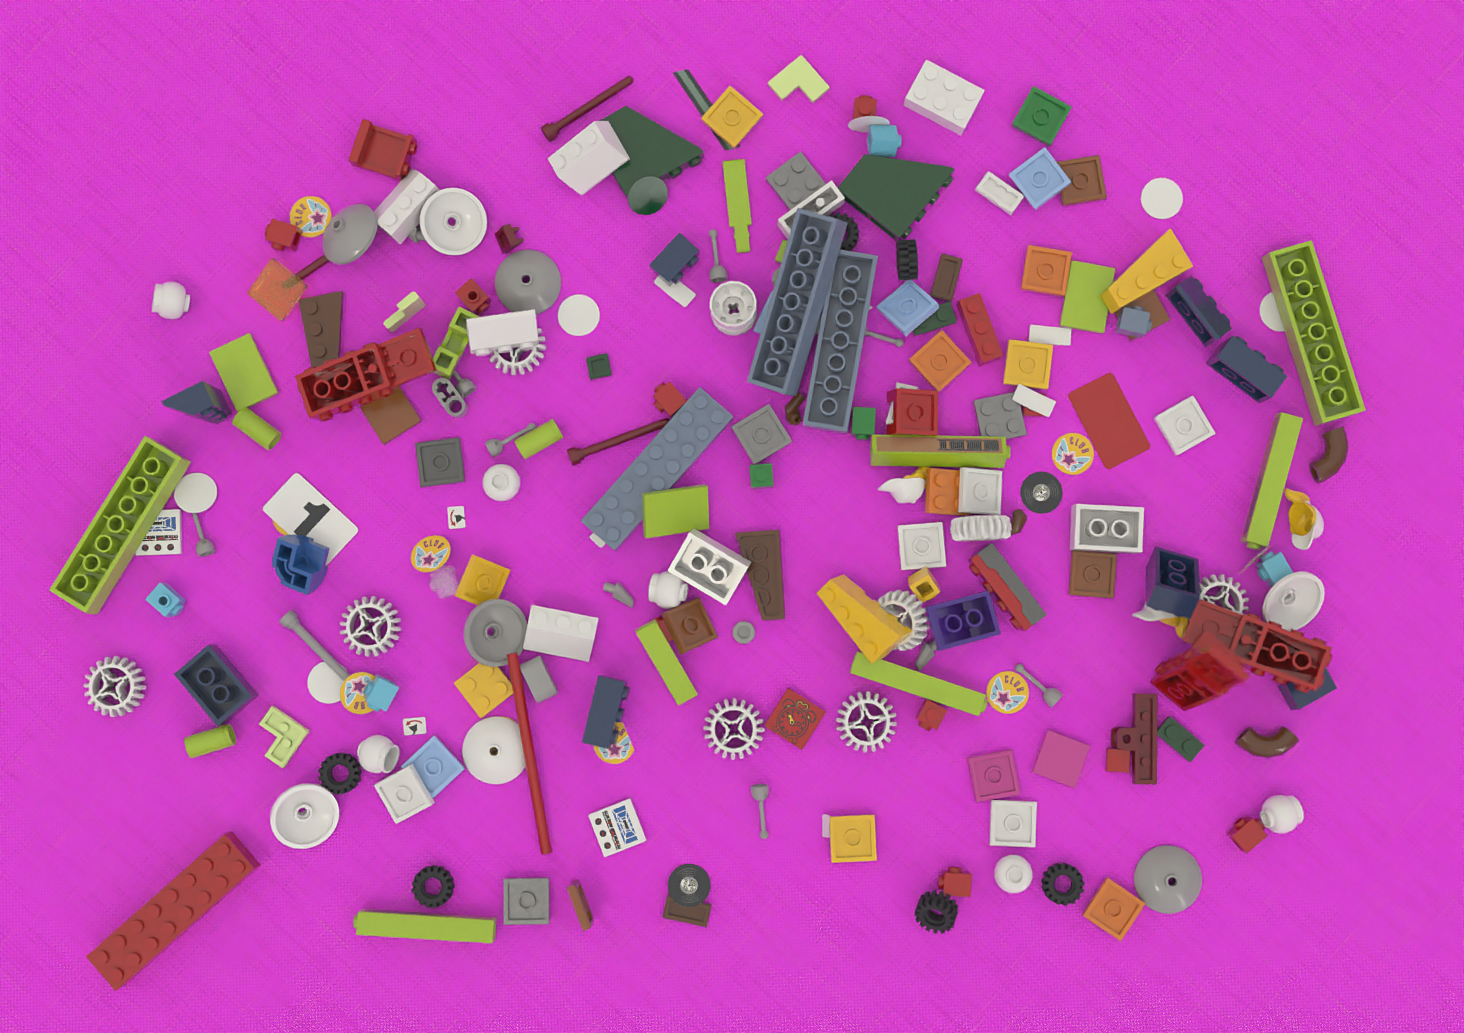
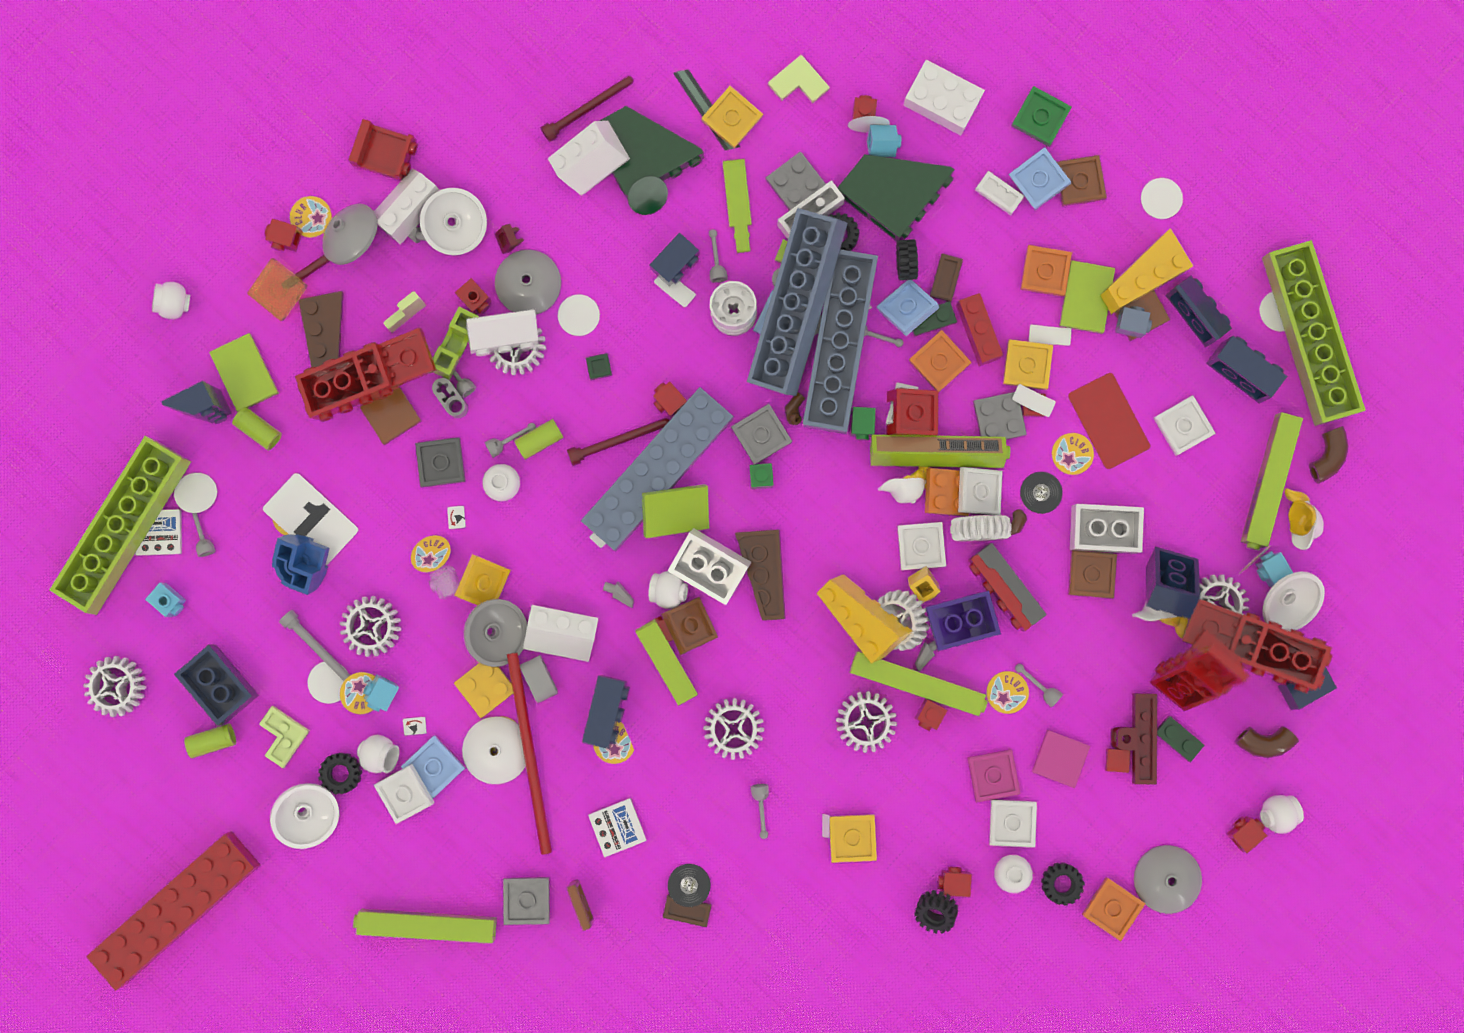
black tyre [411,865,455,908] -> none
light grey tile [733,621,755,644] -> none
red tile [764,688,826,750] -> none

